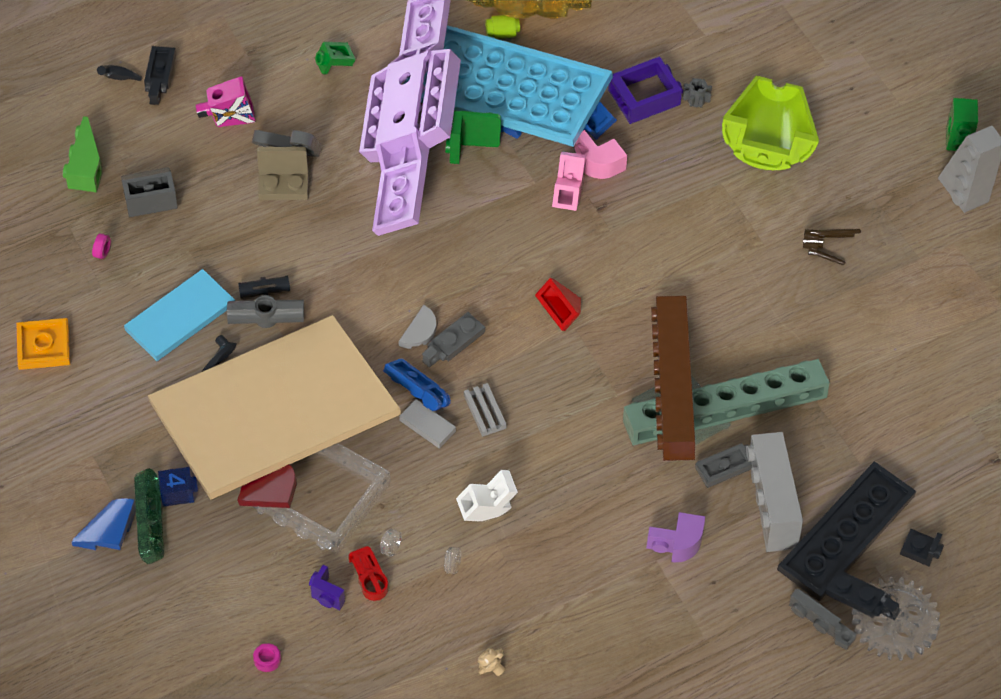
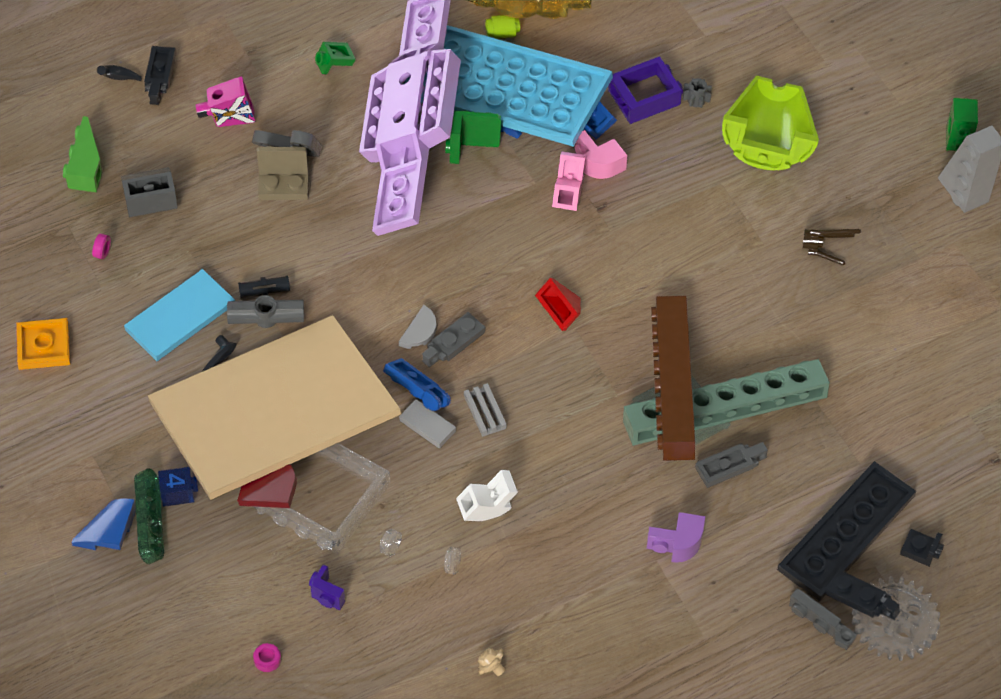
red piece [348,546,388,601] -> none
light grey wedge [746,432,803,552] -> none

